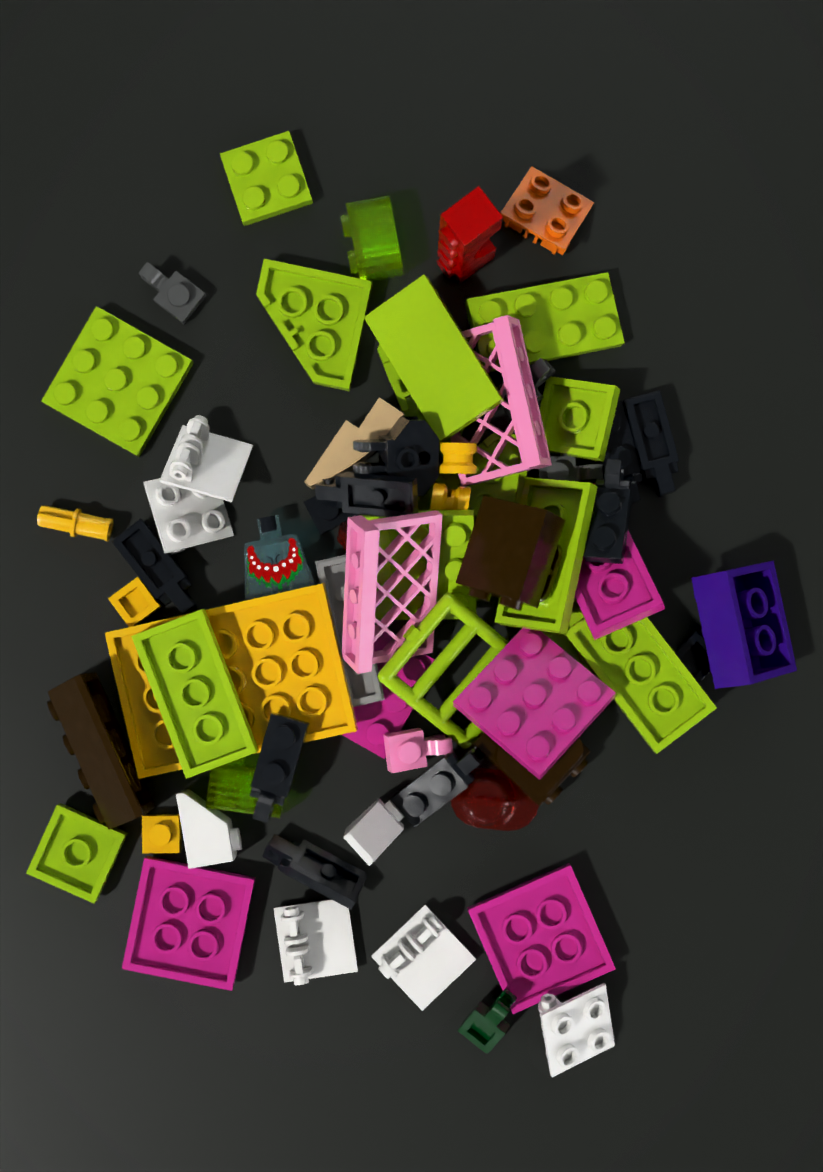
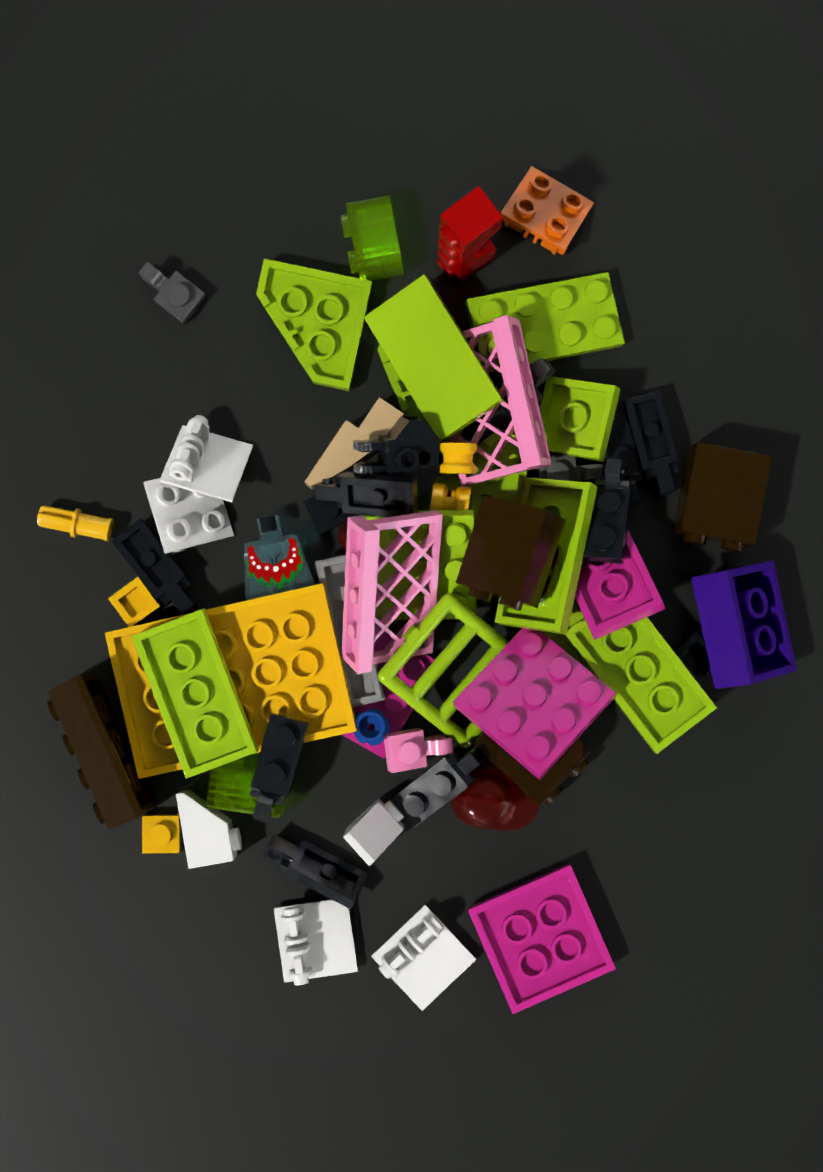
lime plate [26,803,128,904] -> none
lime plate [41,306,194,457] -> none
dark pink plate [122,856,256,991] -> none
lime plate [220,131,313,226] -> none
dark green plate [458,988,517,1054] -> none
white hinge [538,983,615,1077] -> none
none -> blue plate [354,708,390,746]
none -> dark brown brick [674,442,772,552]

